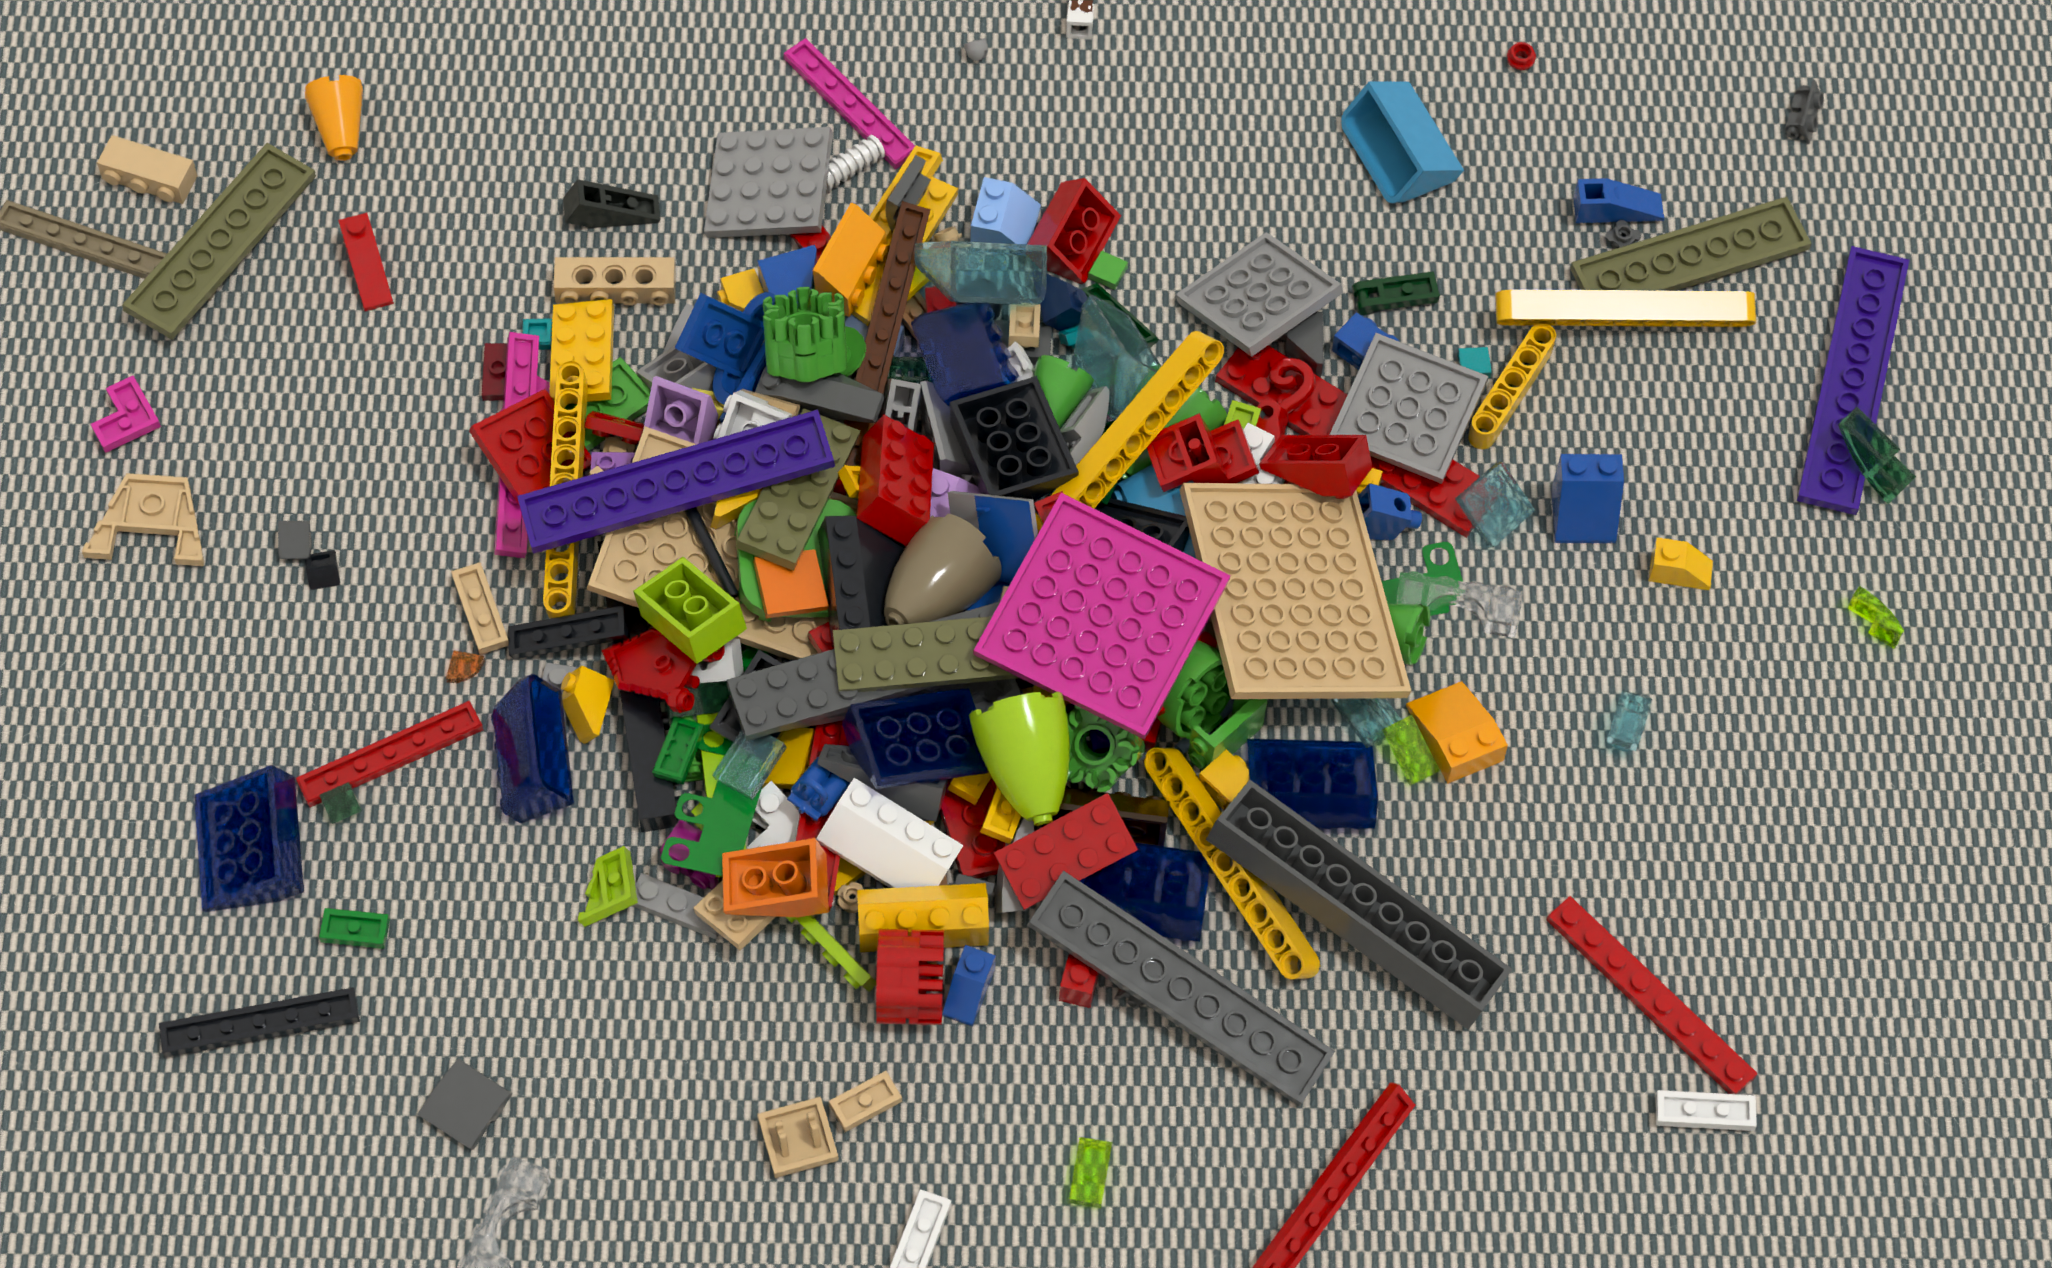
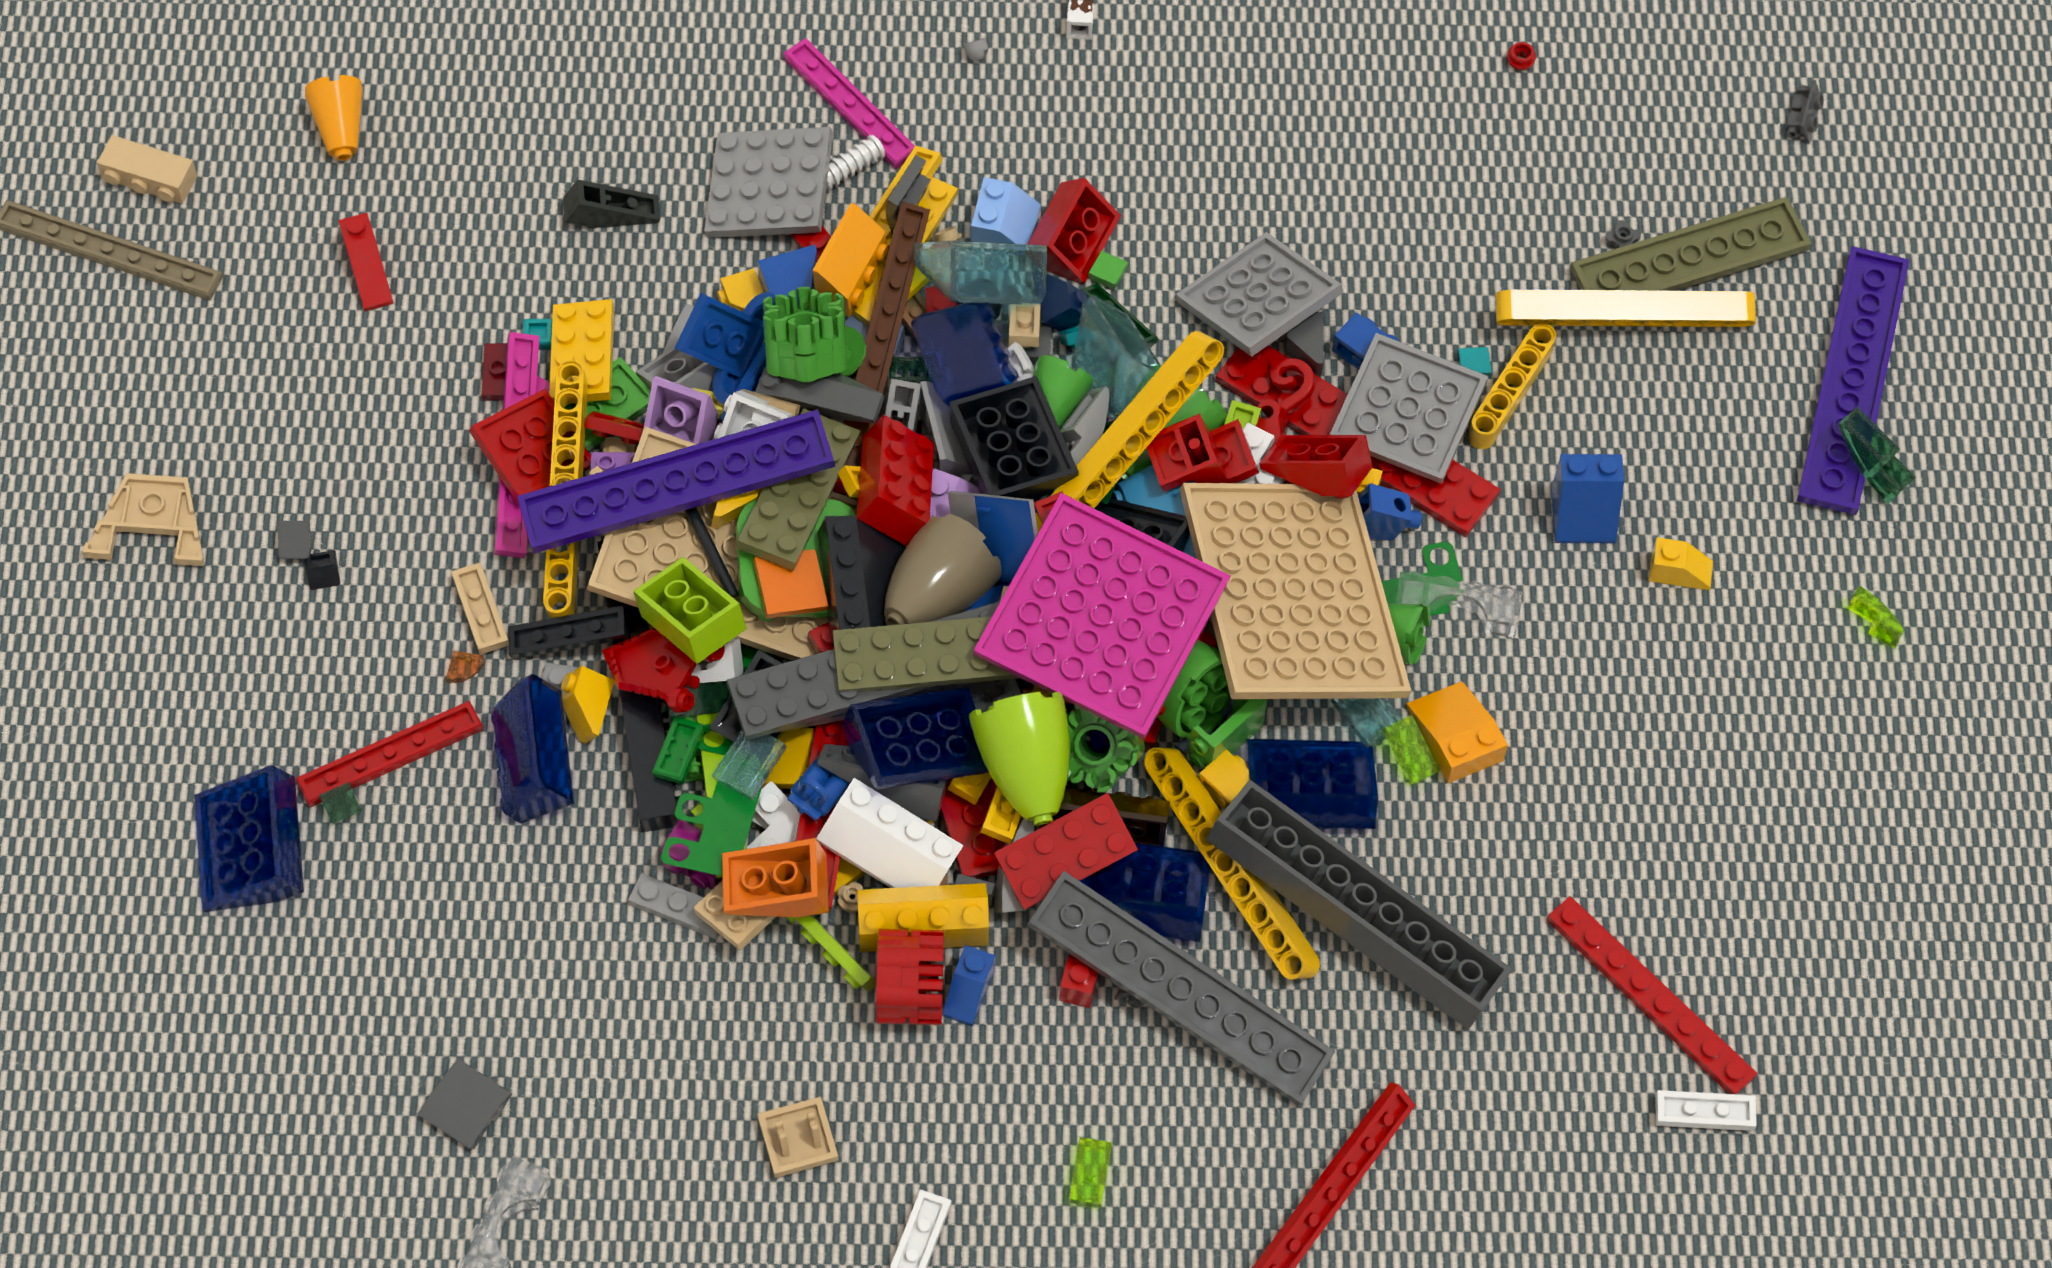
dark pink plate [91,375,161,453] -> none
olive plate [122,143,316,340] -> none
black plate [159,987,360,1058] -> none
green plate [319,908,390,949] -> none
tan brick [553,257,676,305] -> none
lime wing [578,846,638,927] -> none
tan plate [829,1071,902,1132] -> none
dark azure windscreen [1341,81,1464,203] -> none
dark green plate [1352,271,1440,315] -> none
clear light blue plate [1455,462,1535,548] -> none
blue slope [1573,178,1664,223] -> none
clear light blue slope [1606,690,1652,752] -> none

